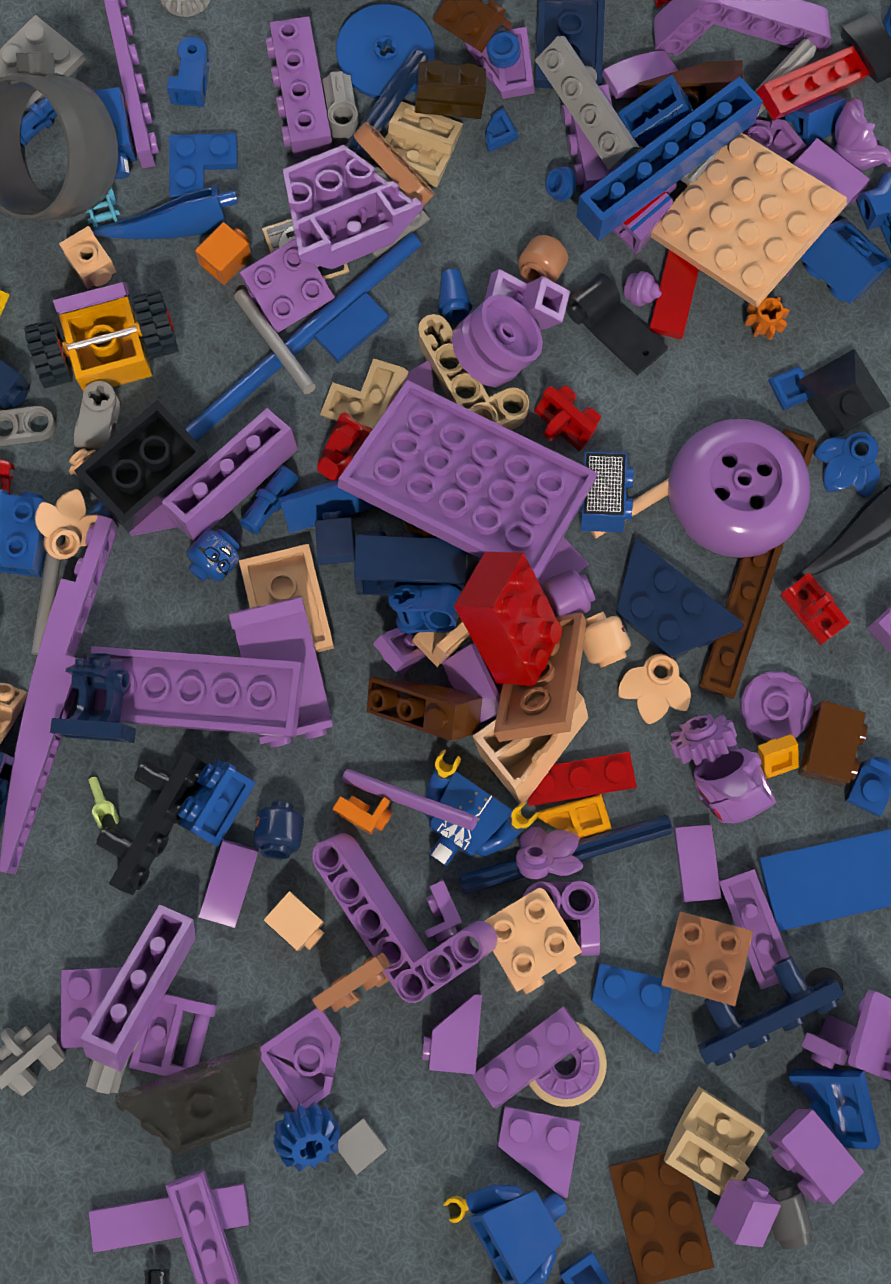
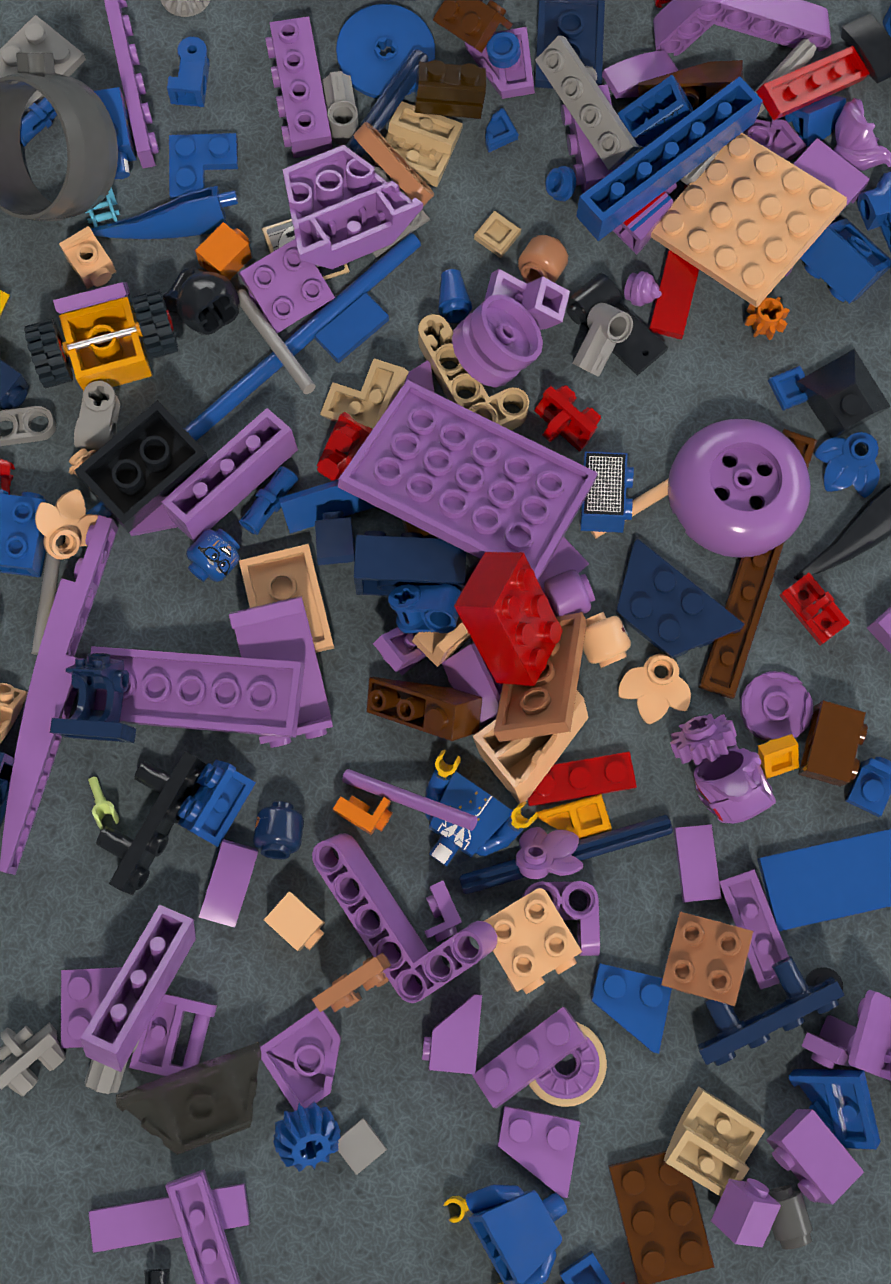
none -> black piece [163,268,240,335]
none -> tan tile [474,211,521,258]
none -> light grey piece [572,303,633,377]

